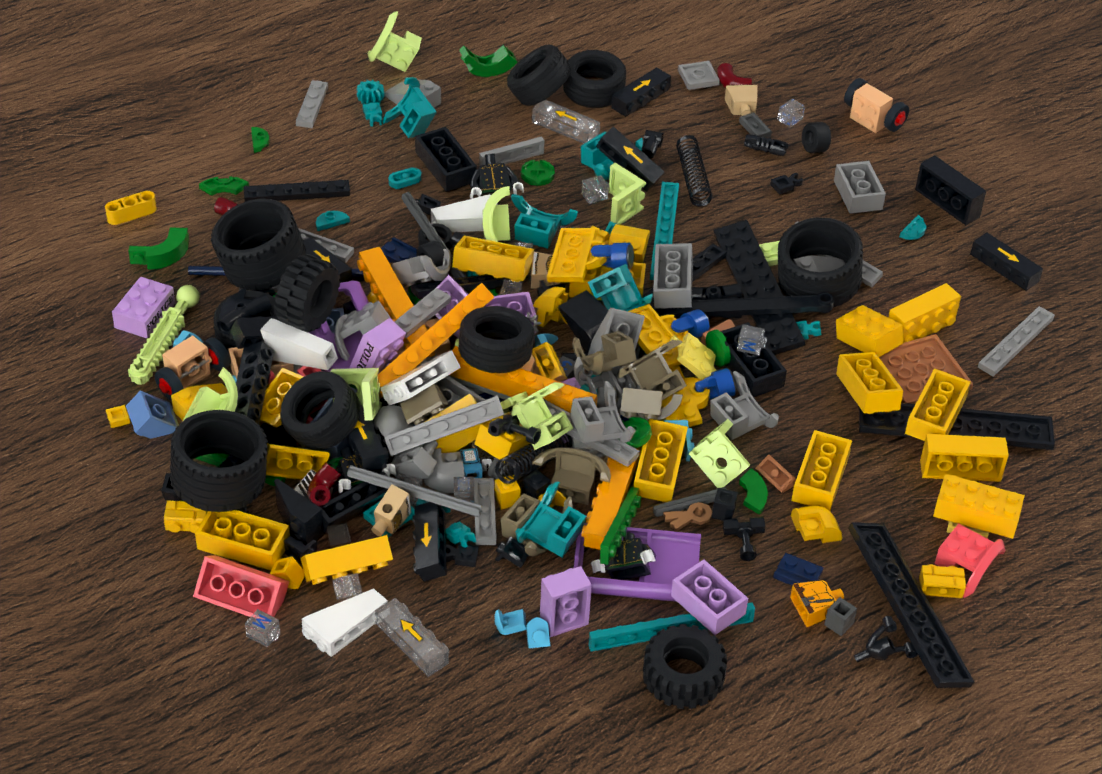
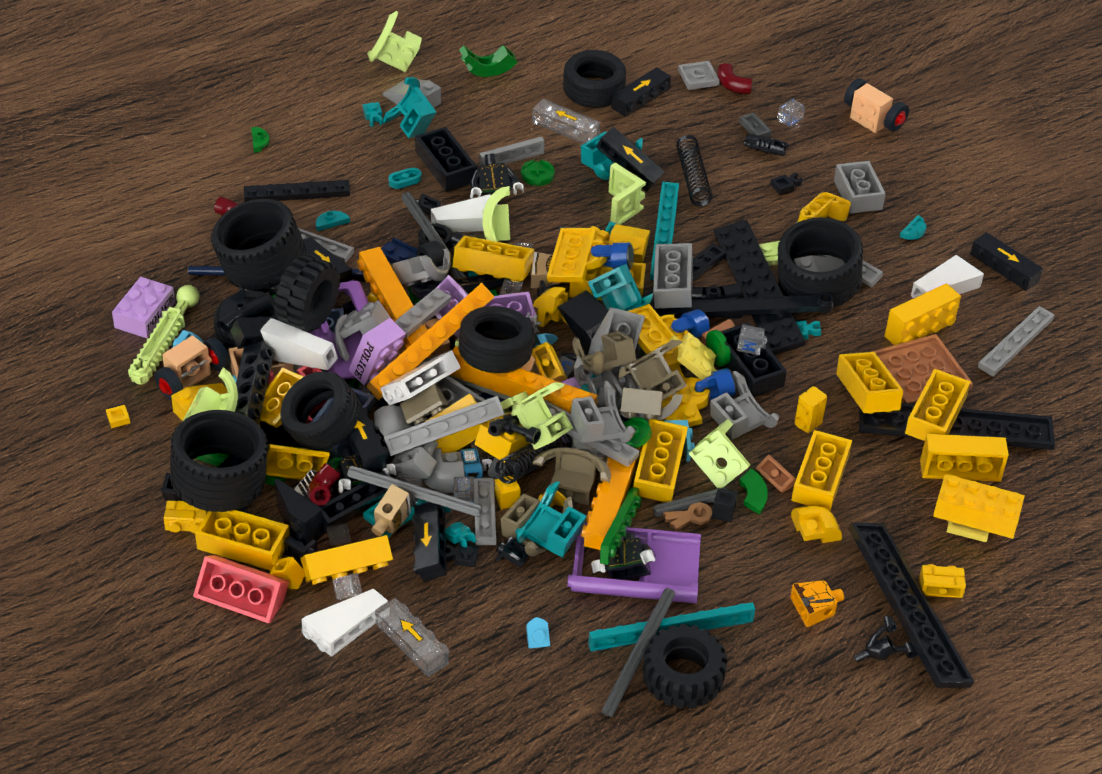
yellow beam [105,191,157,225] -> none
medium blue slope [126,390,179,439] -> none
green arch [128,227,189,270] -> none
green tile [199,176,249,196] -> none
clear brick [245,609,280,647] -> none
light grey plate [296,80,328,128] -> none
yellowish green bracket [330,368,382,420] -> none
teal gear [357,79,384,104] -> none
medium azure plate [494,609,526,635] -> none
black tyre [507,44,571,106] -> none
teal piece [511,194,578,249] -> none
black brick [522,469,551,499] -> none
lavender brick [540,566,592,637] -> none
clear brick [582,175,610,204] -> none
black piece [641,130,664,159] -> none
lavender brick [671,559,748,635] -> none
black bar [723,517,765,561] -> none
tan torso [725,85,757,116] -> none
dark blue plate [773,553,823,585] -> none
black tyre [802,122,831,153] -> none
dark grey brick [824,597,857,636] -> none
yellow brick [836,305,903,357] -> none
black brick [915,155,986,226] -> none
coral piece [935,523,1005,598] -> none
none -> dark grey axle [602,588,675,717]
none -> yellow brick [794,386,827,433]
none -> yellow beam [797,192,851,223]
none -> white slope [911,255,984,298]

